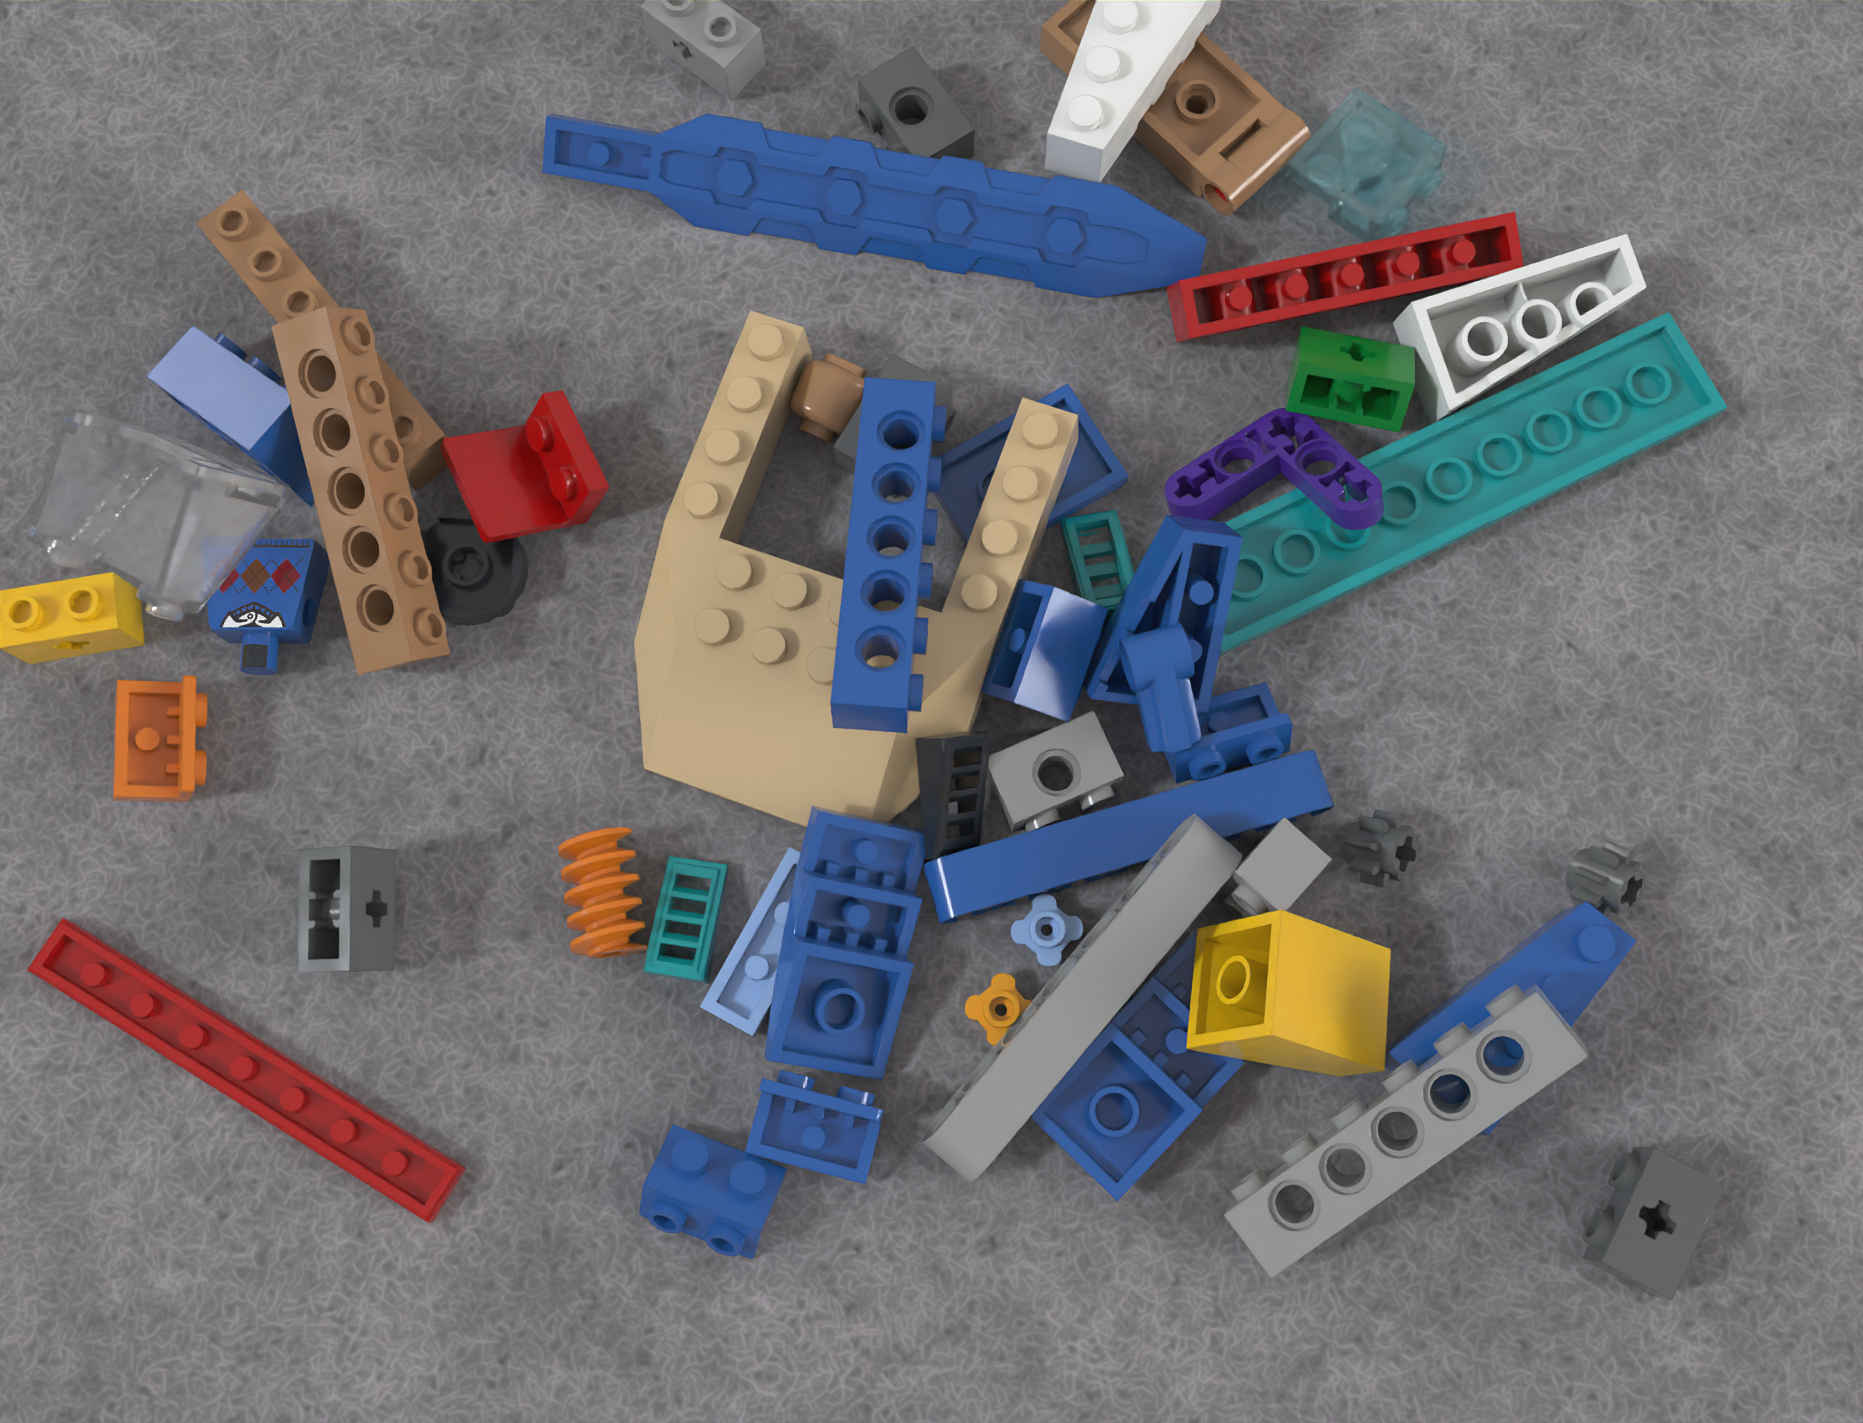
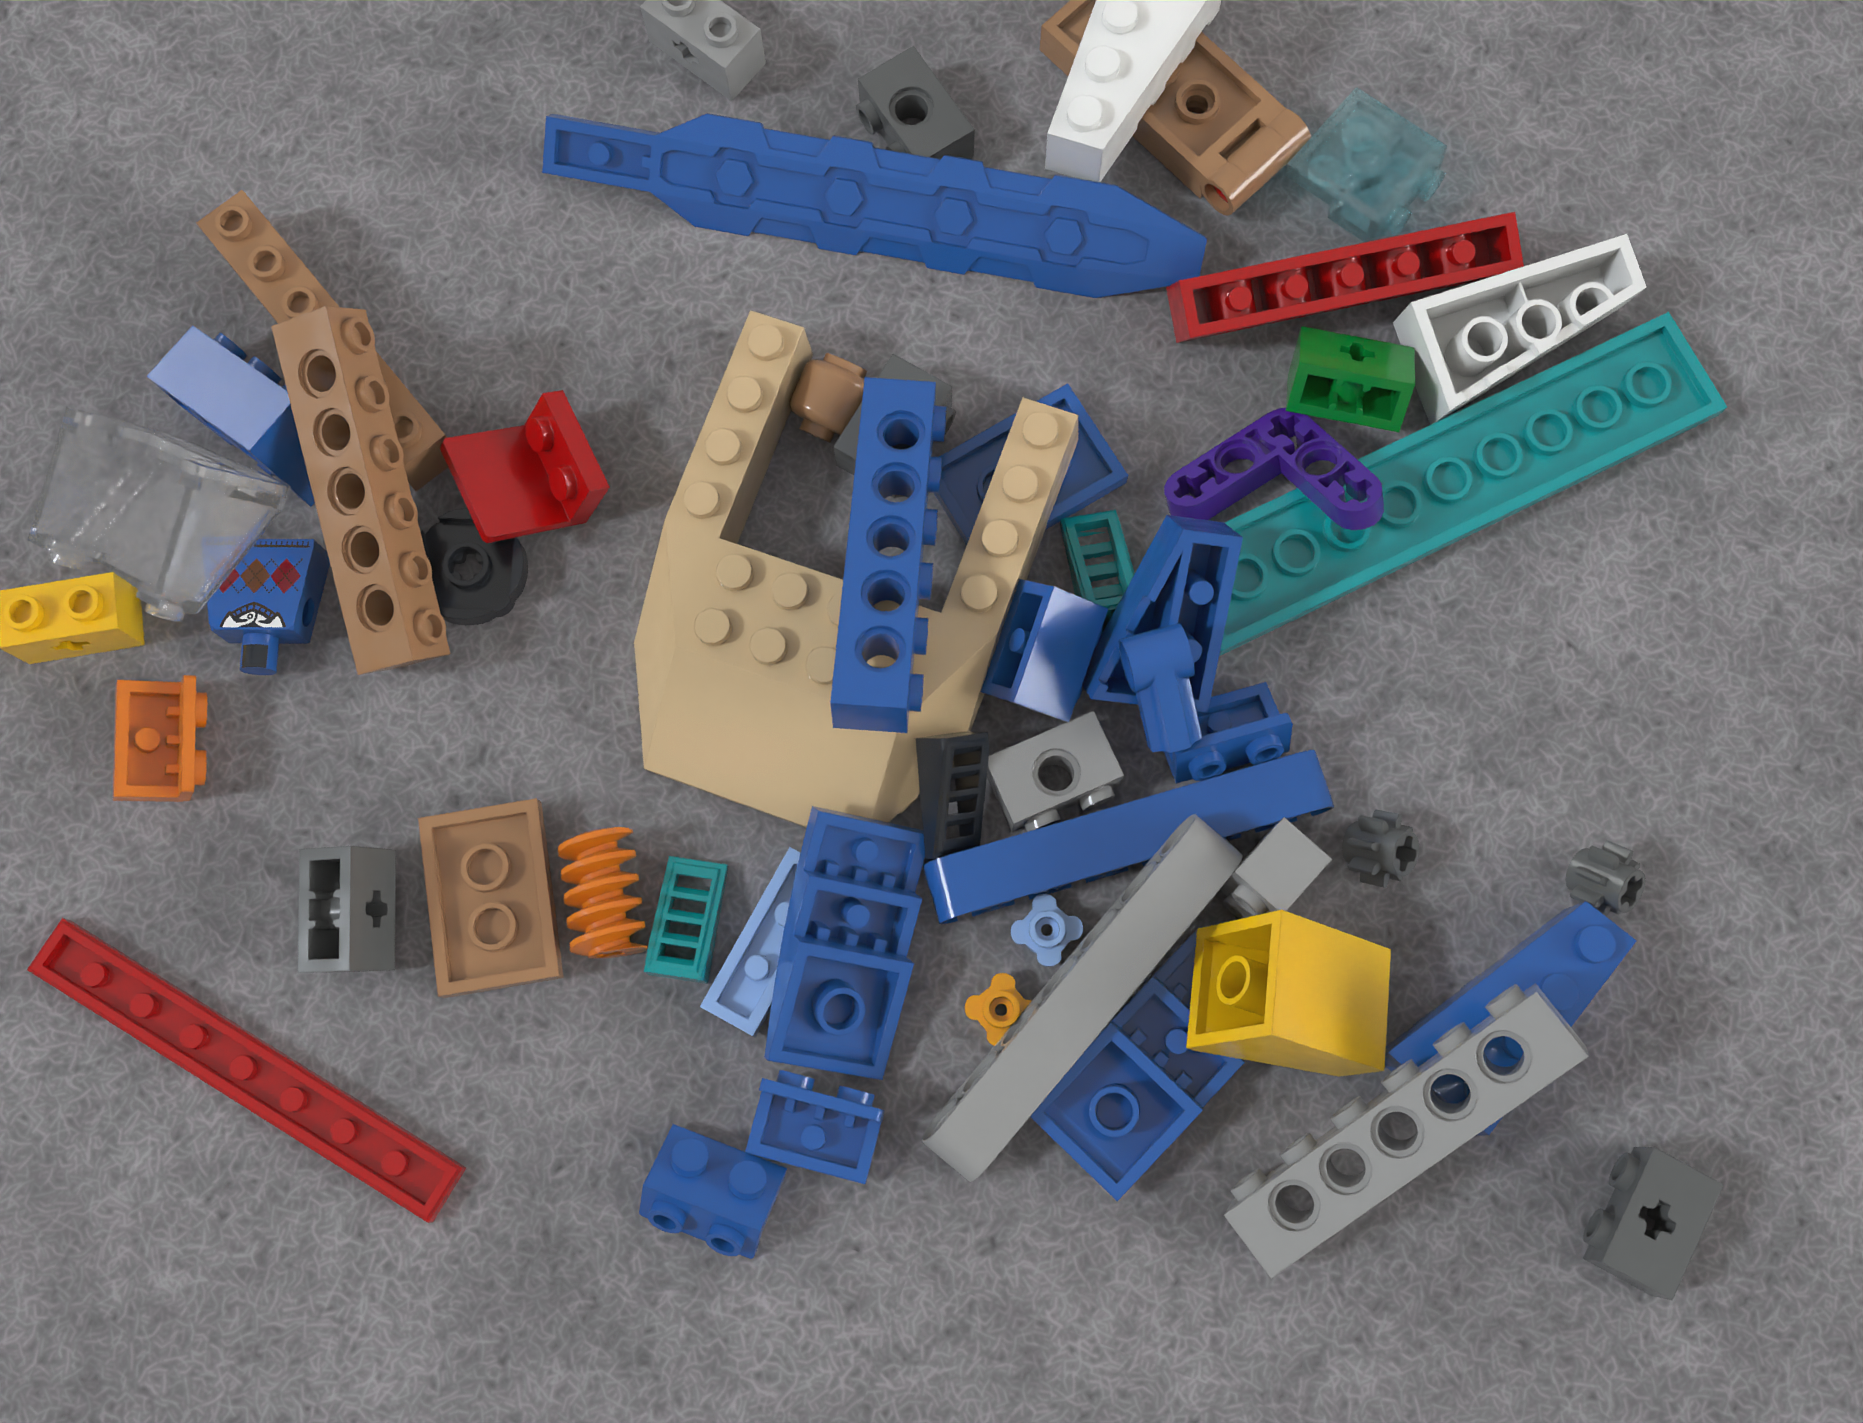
none -> medium nougat plate [418,798,564,998]

